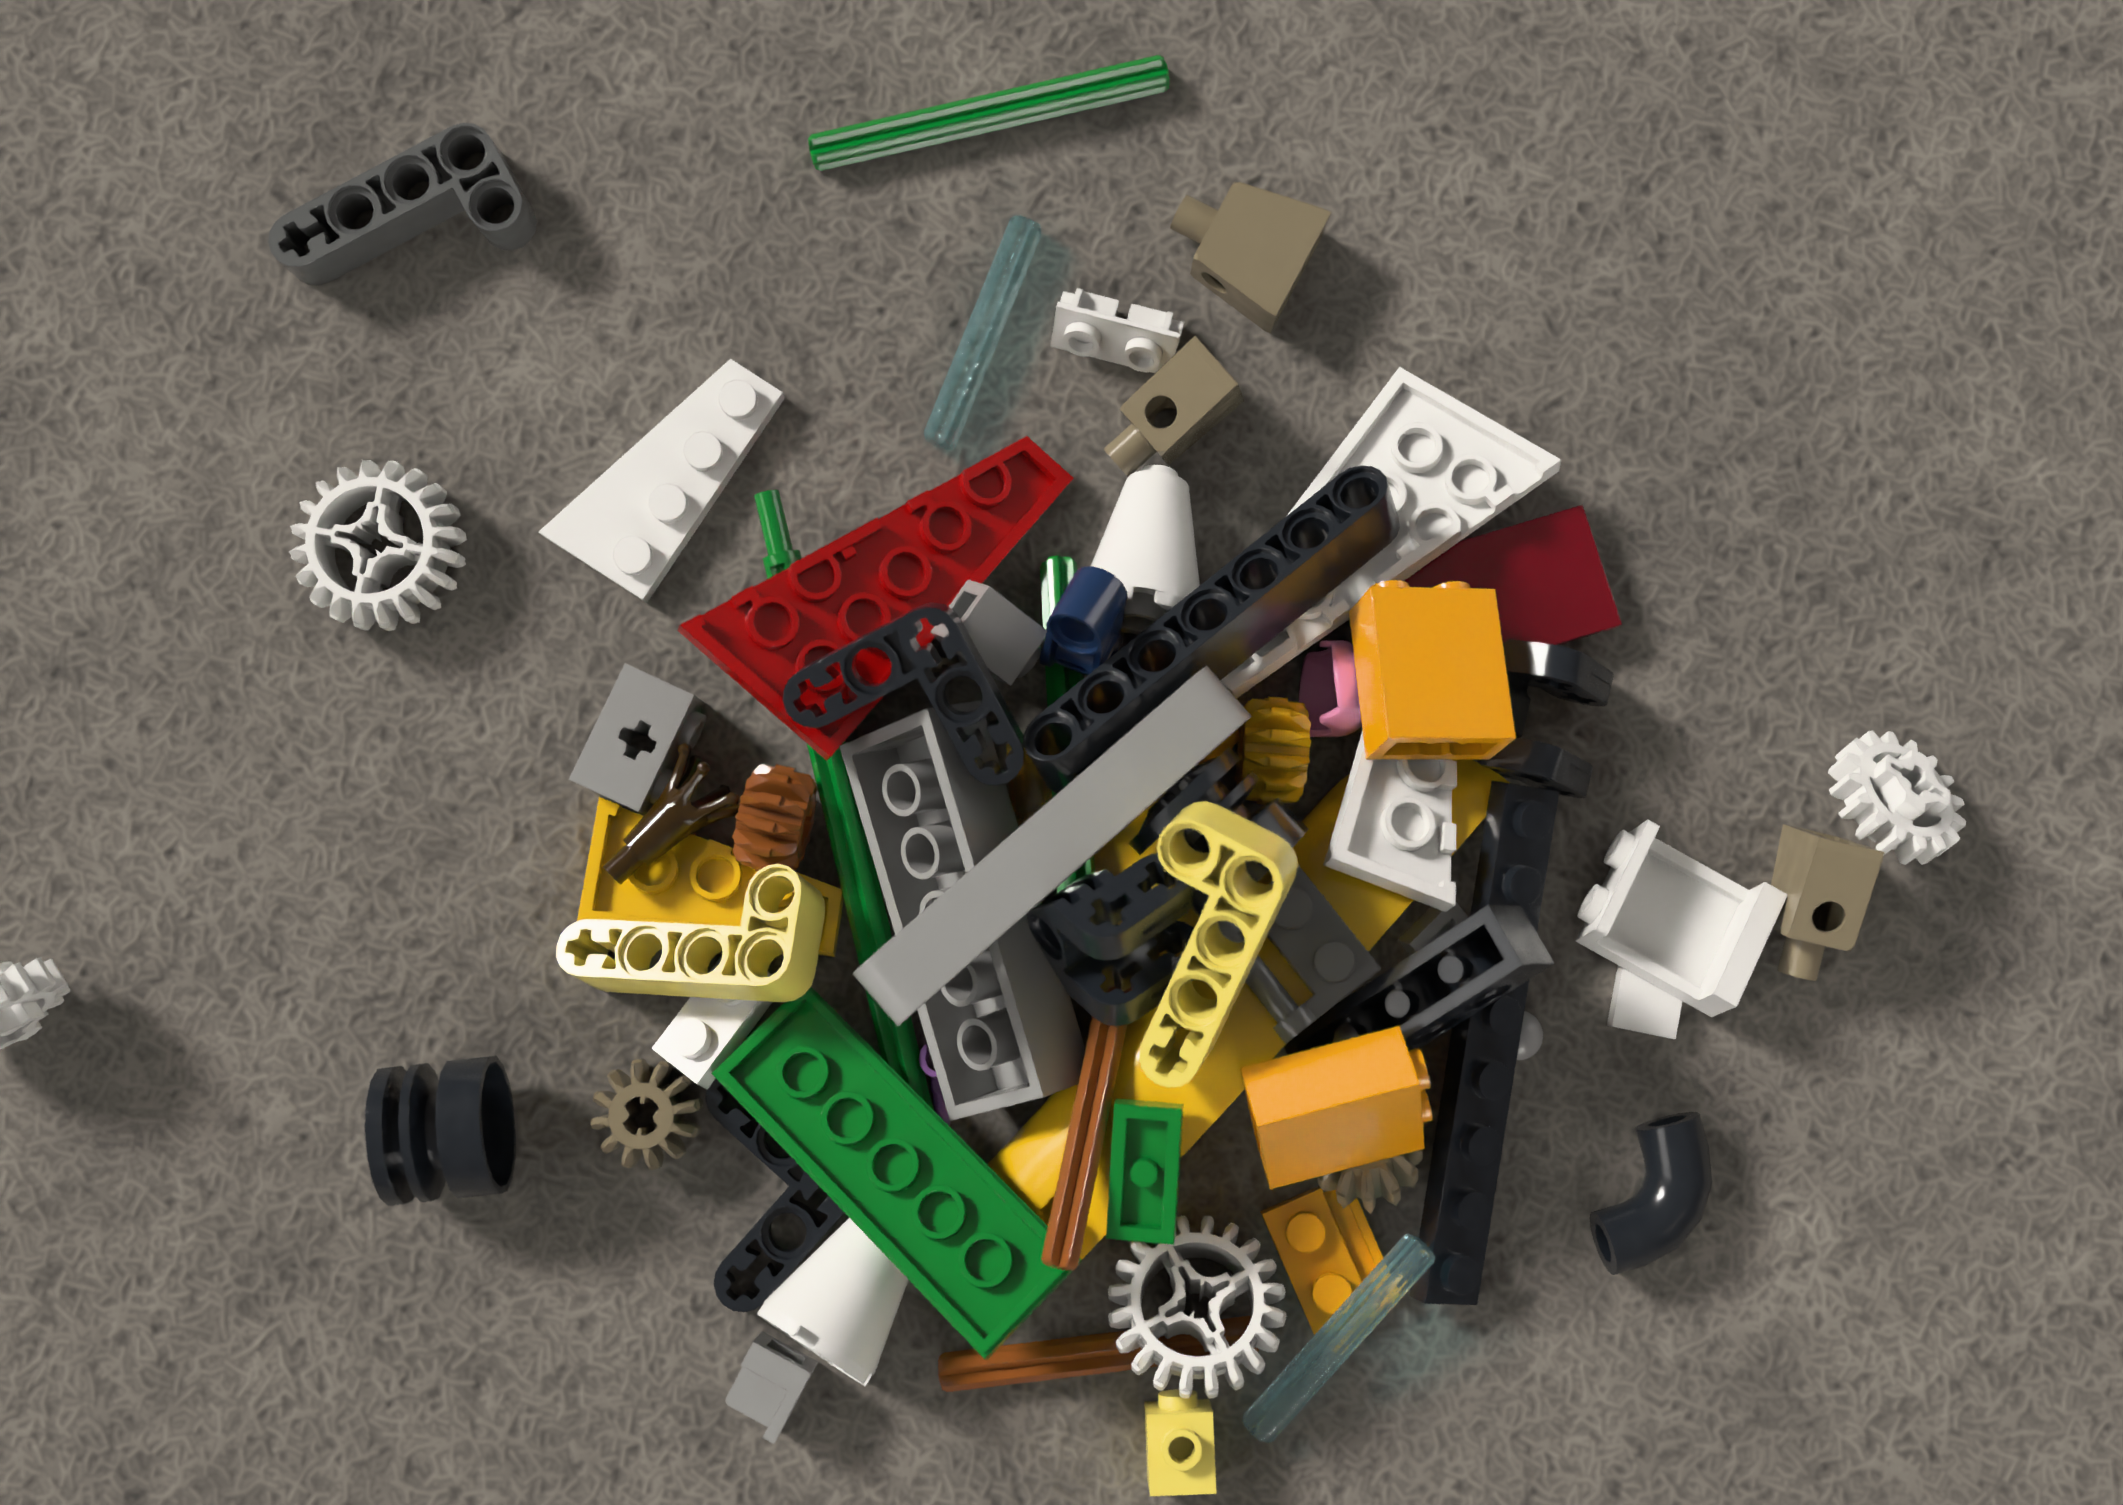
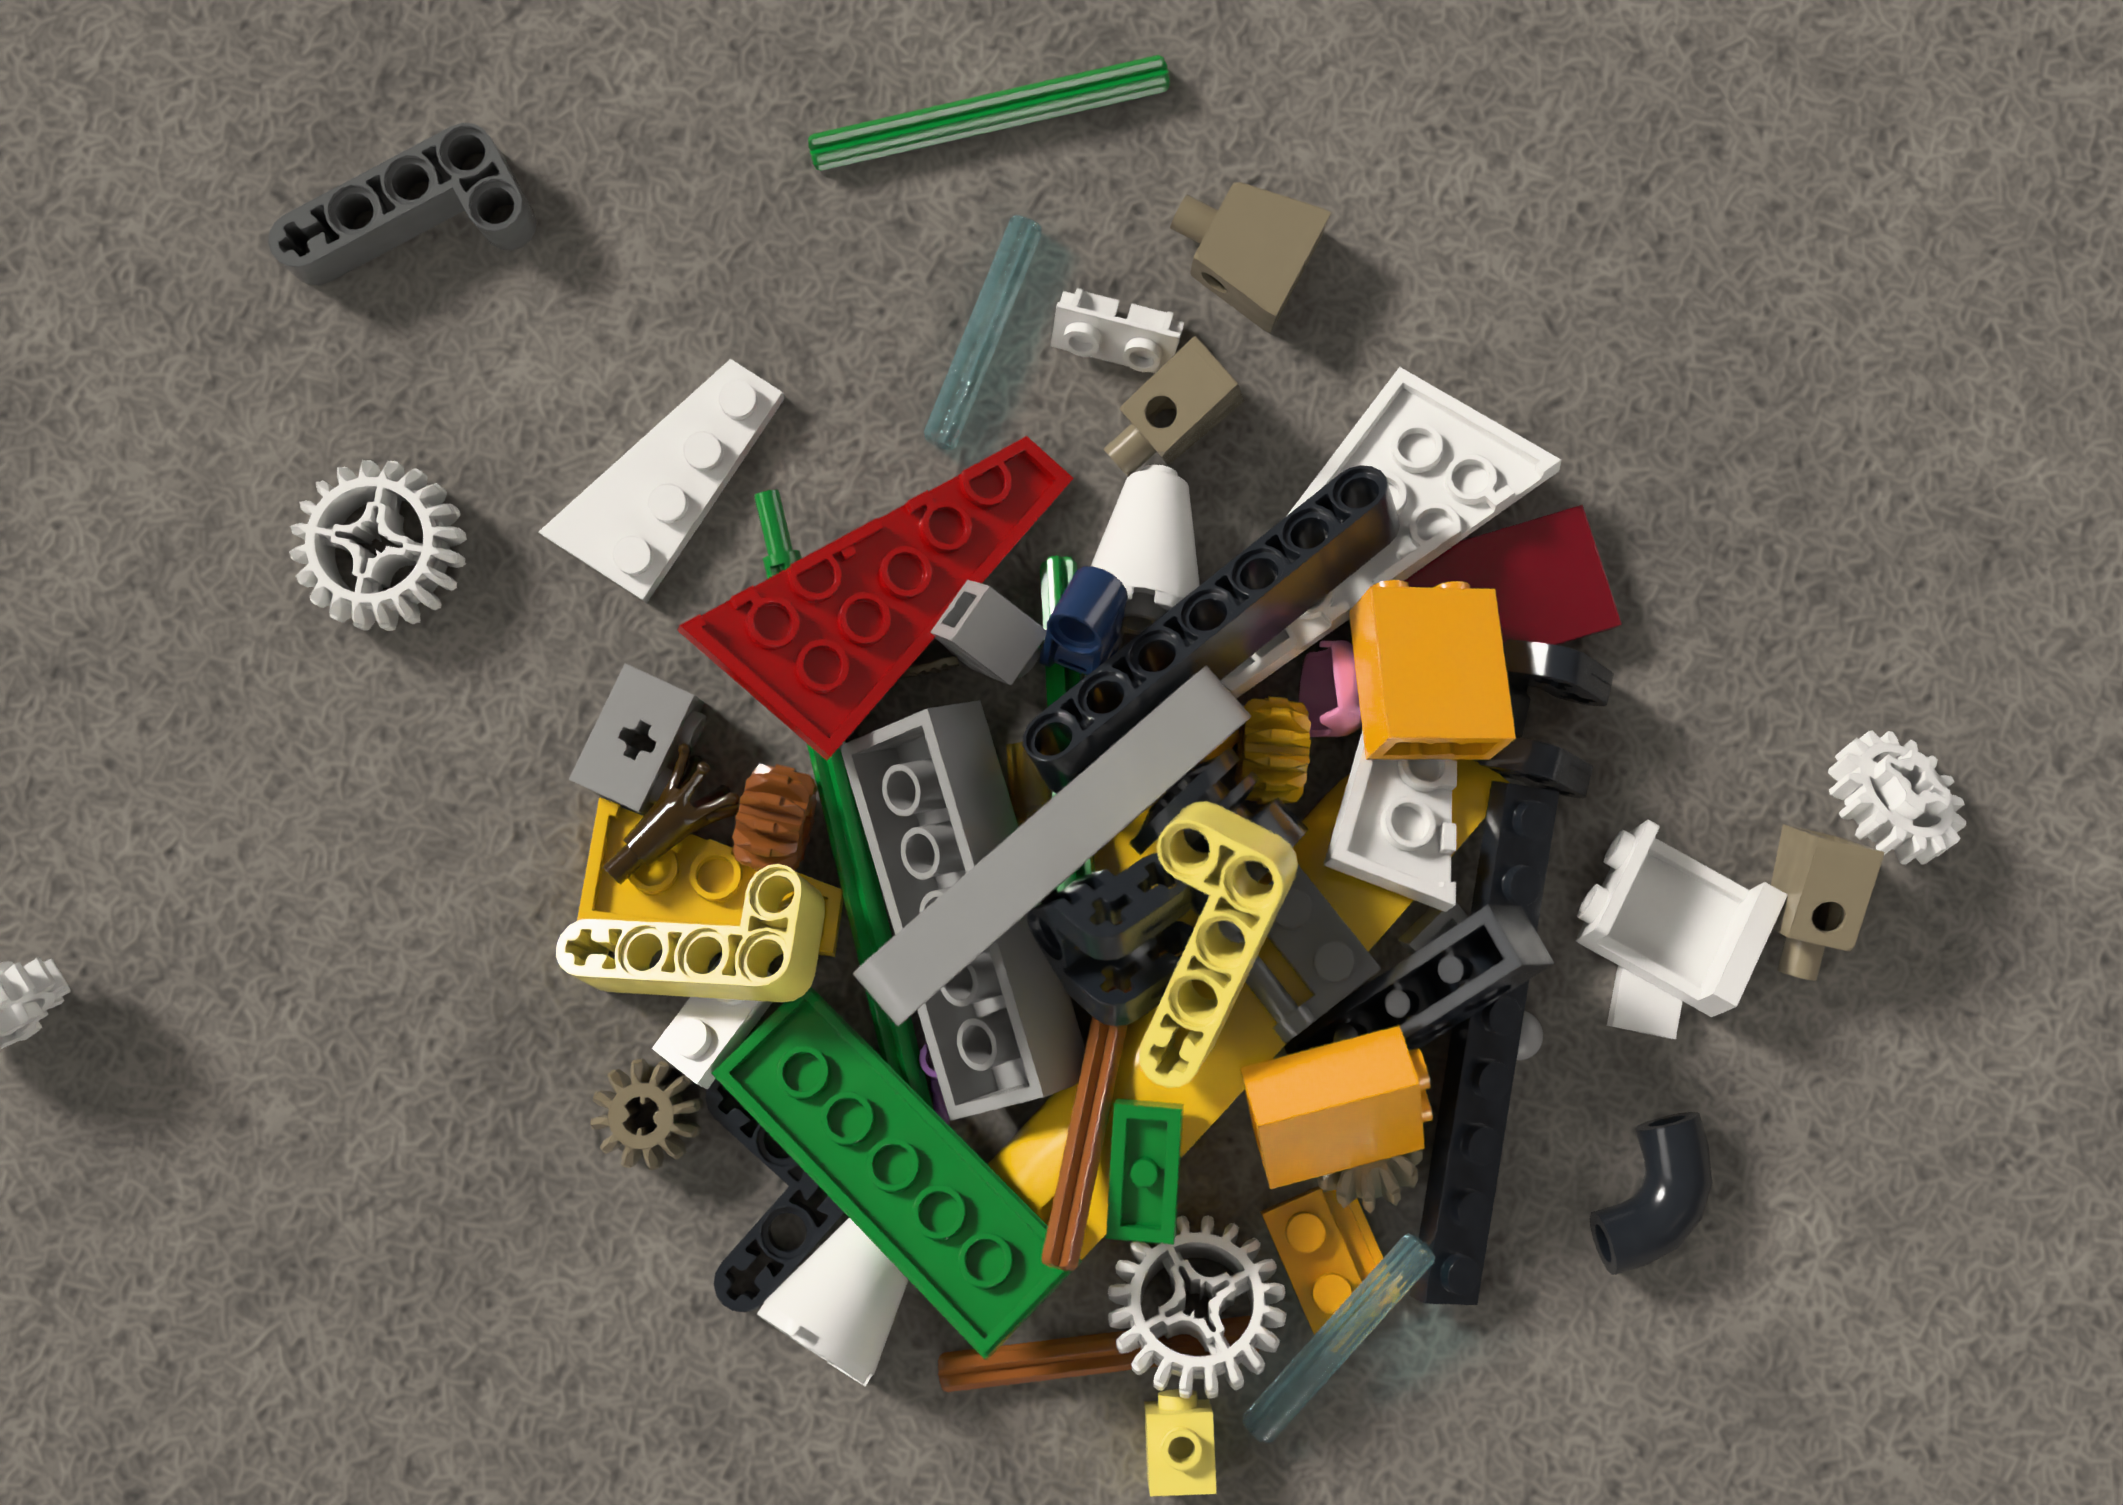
black wheel [364,1056,516,1206] -> none
light grey panel [725,1331,818,1444] -> none
black beam [783,602,1027,785] -> none

